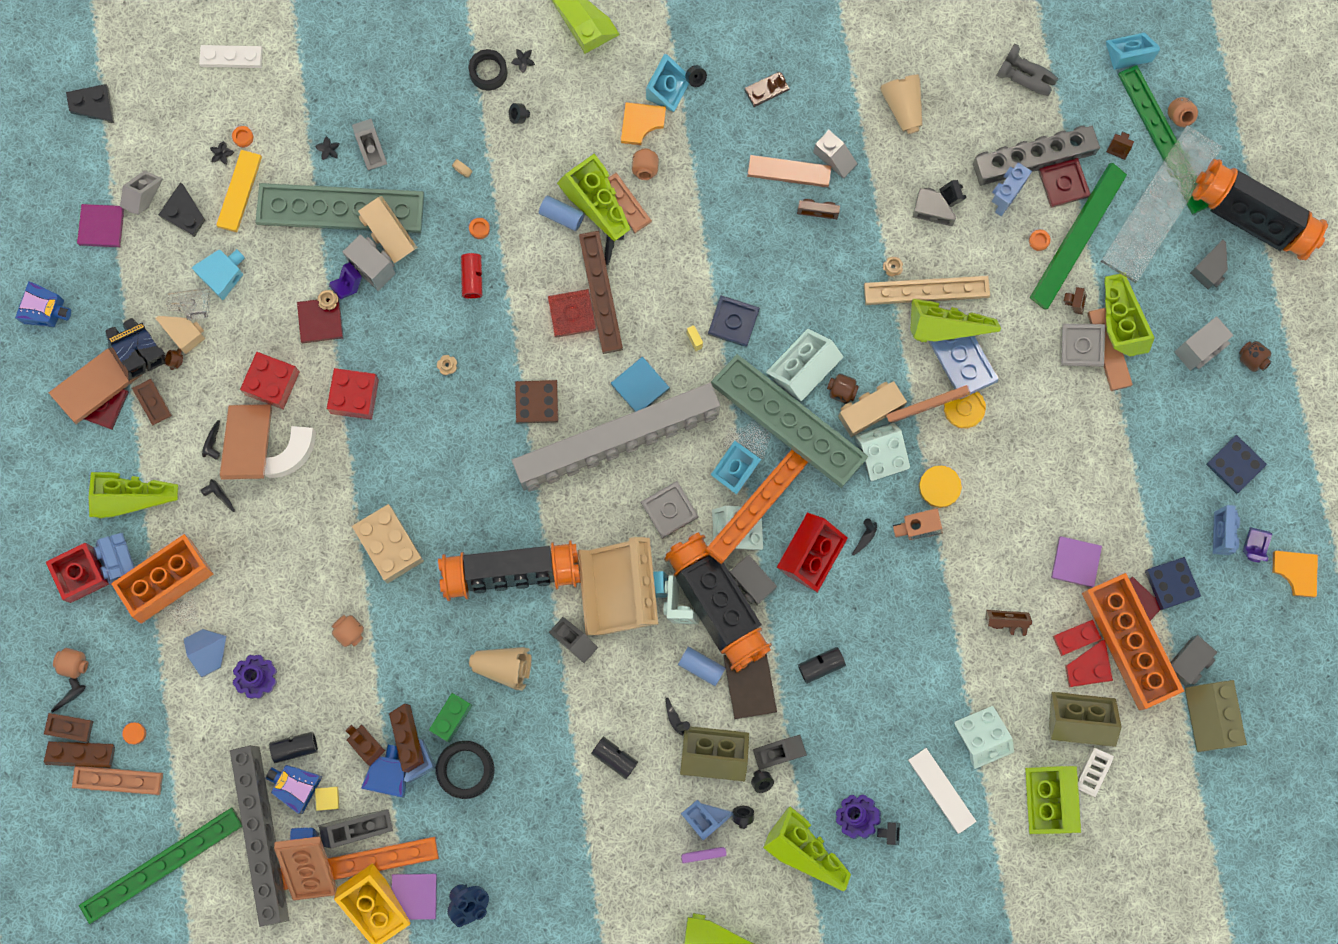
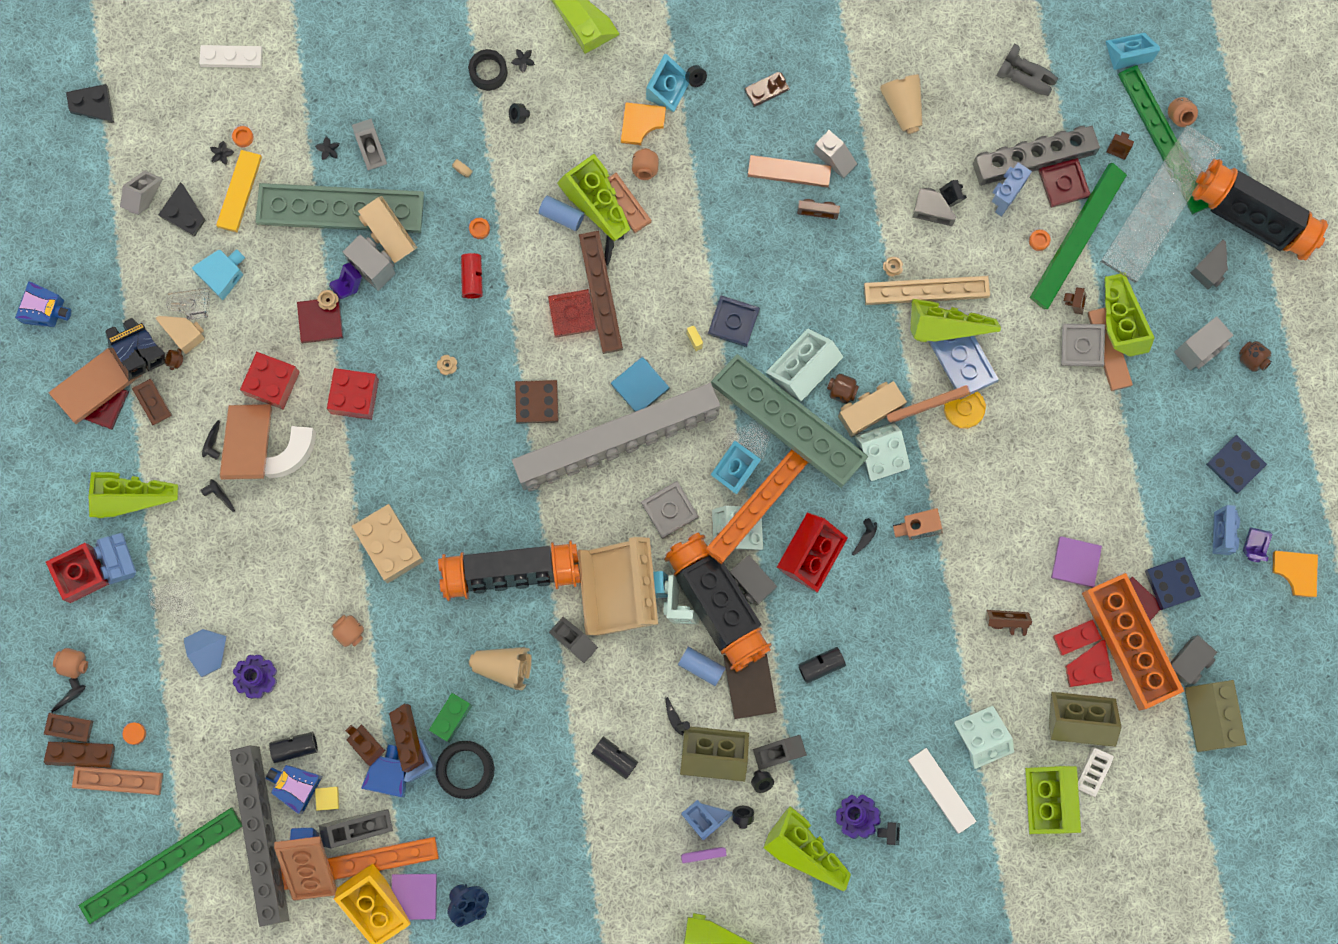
magenta tile [77,204,124,248] -> none
orange brick [111,534,214,624] -> none
yellow tile [919,465,962,508] -> none

